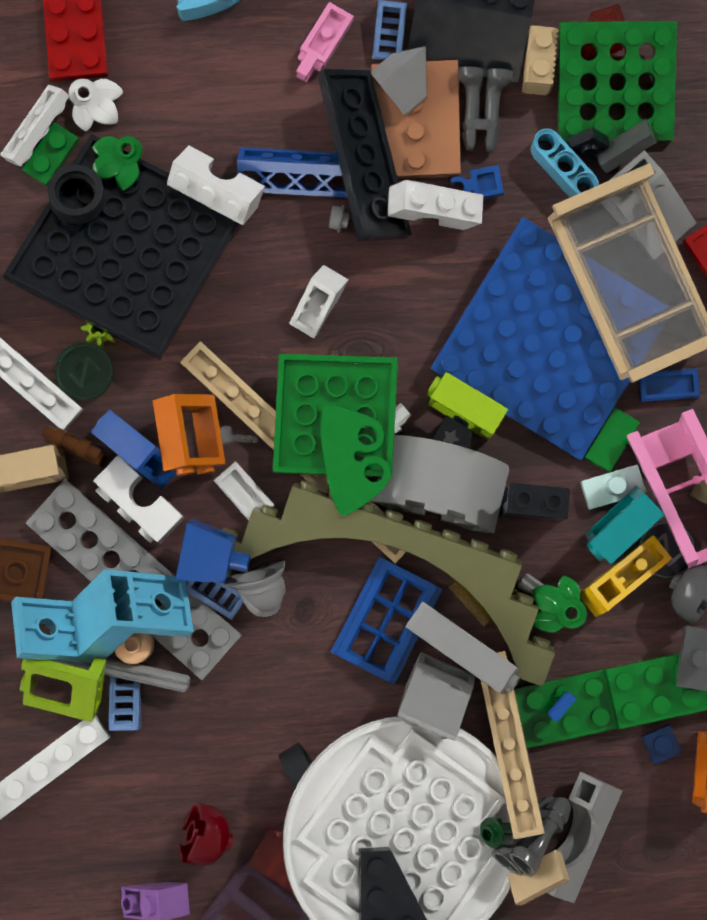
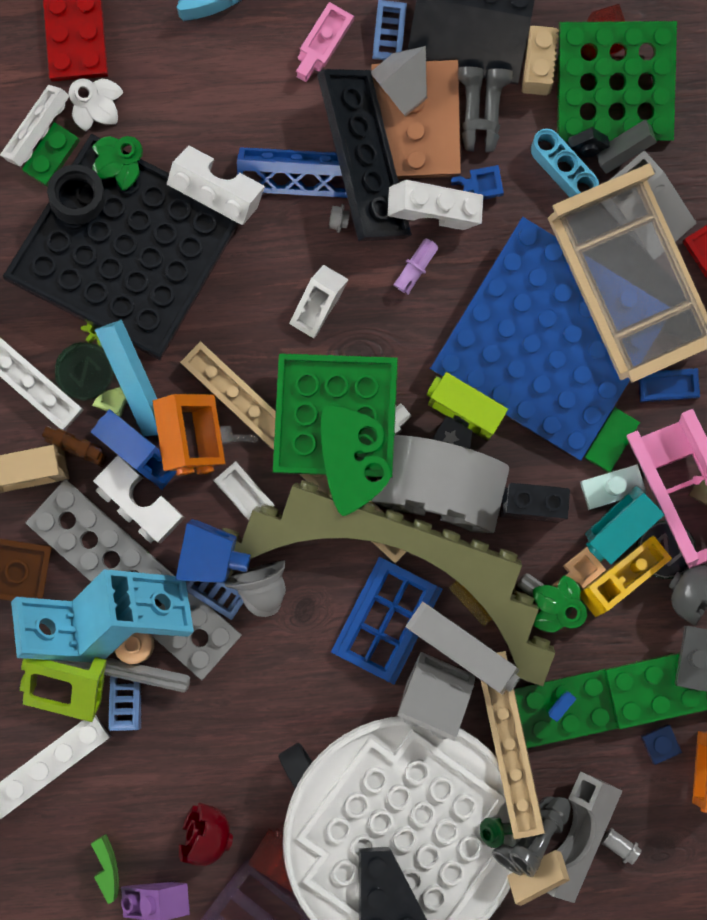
none -> bright green slope [91,834,119,904]
none -> yellowish green tile [92,387,127,417]
none -> medium azure slope [95,319,158,437]
none -> lavender axle [393,238,438,295]
none -> light nougat plate [551,547,606,589]
none -> light grey pin [601,828,642,865]

